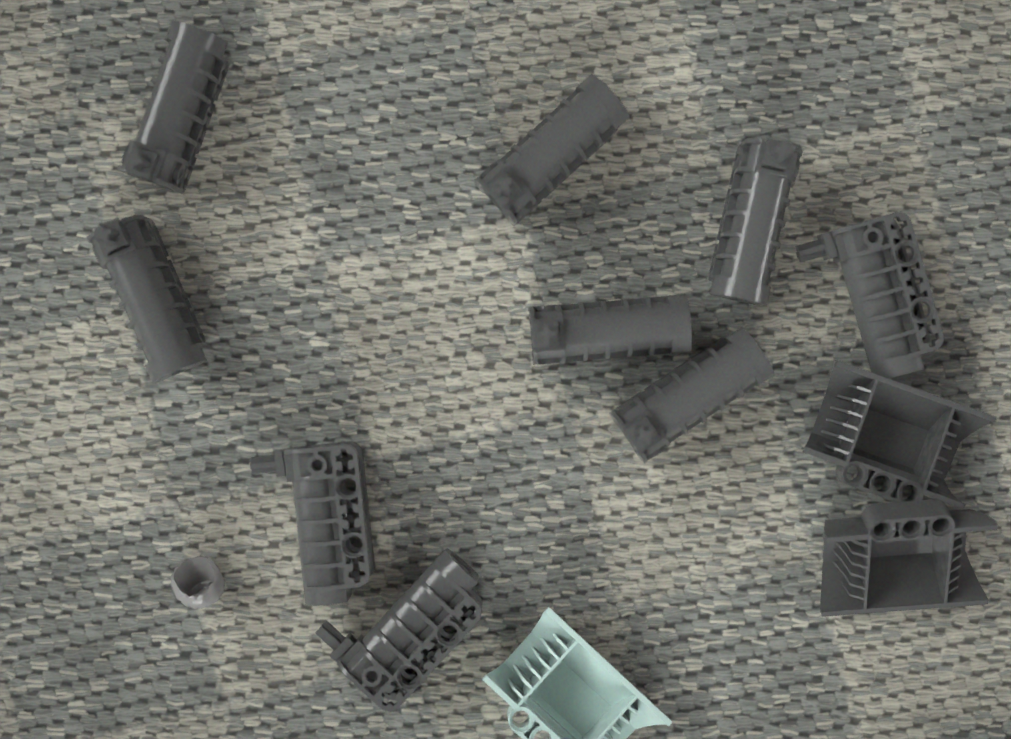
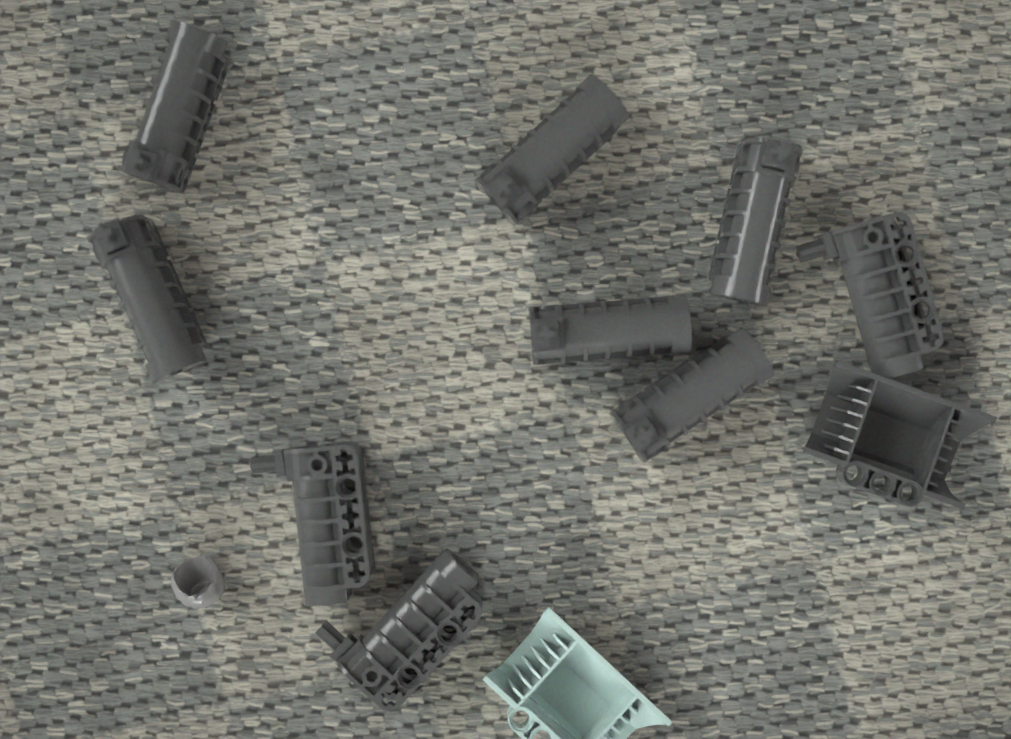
dark grey panel [820,499,998,617] -> none

